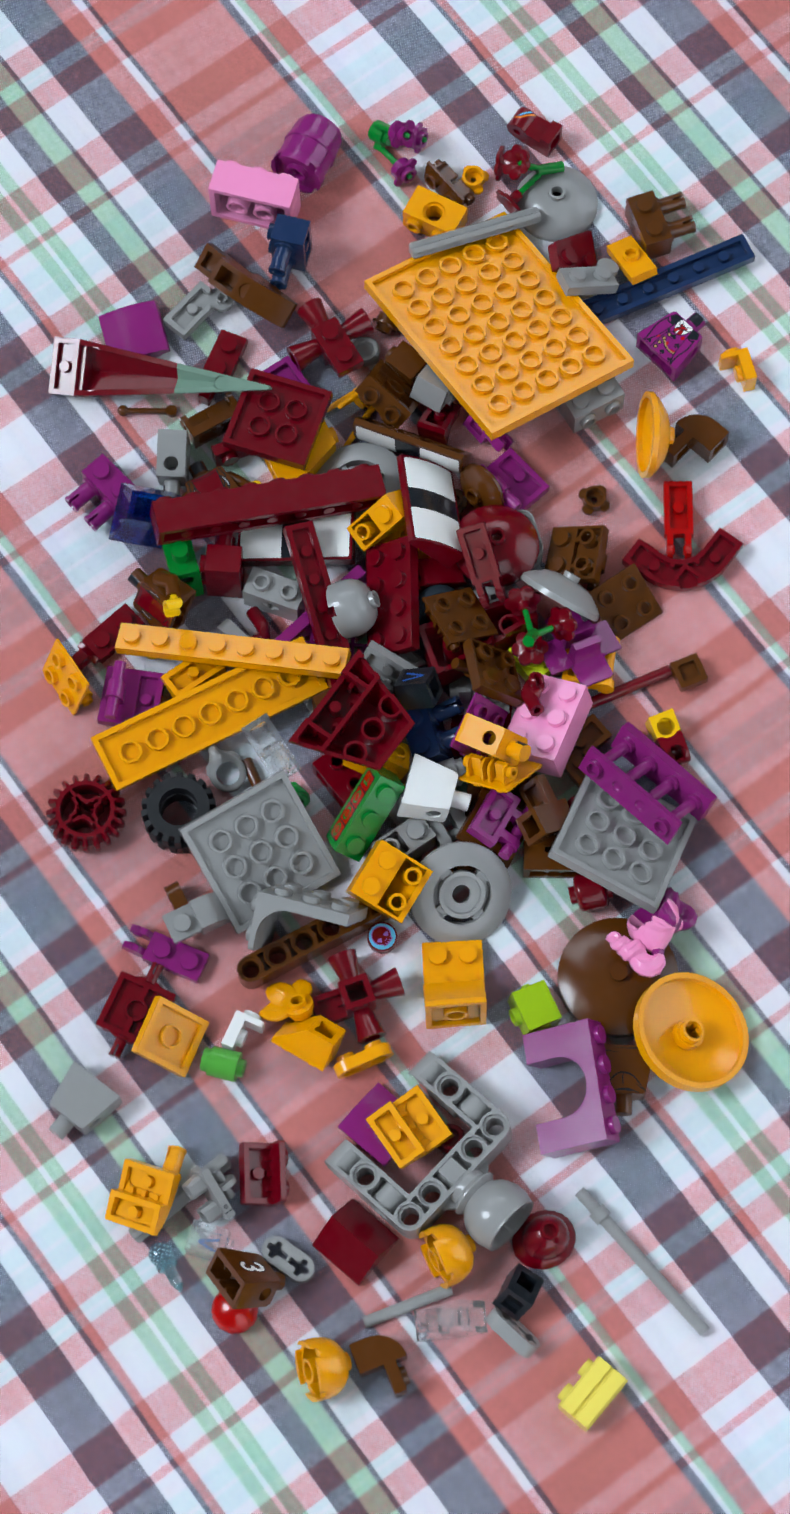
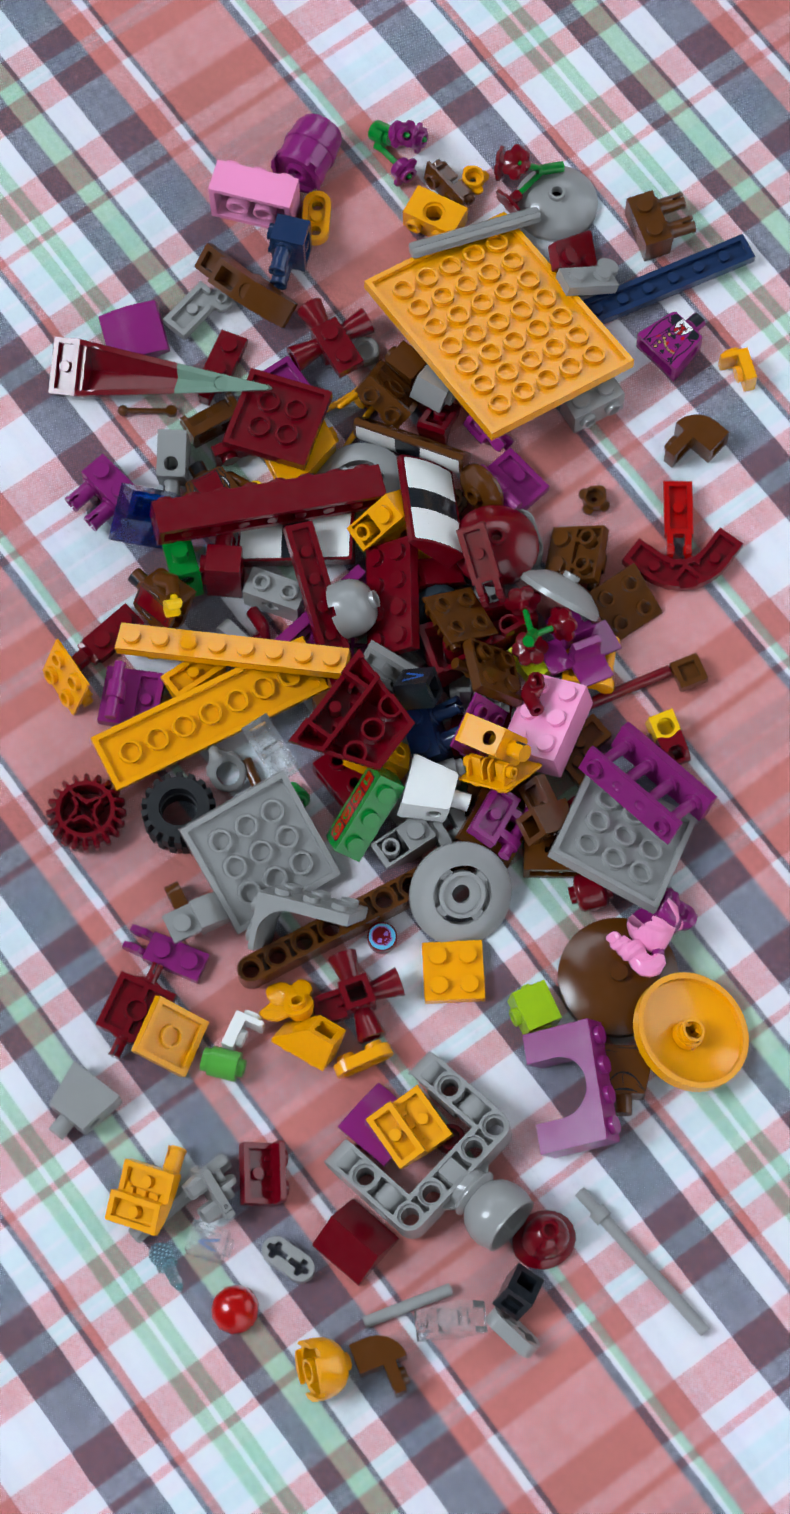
reddish brown torso [205,1247,285,1309] -> none
light orange slope [345,839,433,923] -> none
reddish brown plate [373,311,398,336] -> none
light orange cylinder [419,1224,476,1289] -> none
light orange slope [423,979,487,1029] -> none
dark red leg [507,107,563,157] -> none
light yellow brick [557,1356,628,1432] -> none
light orange plate [606,235,658,285] -> none
light orange dish [636,391,675,478] -> none
none -> light orange plate [302,191,331,246]

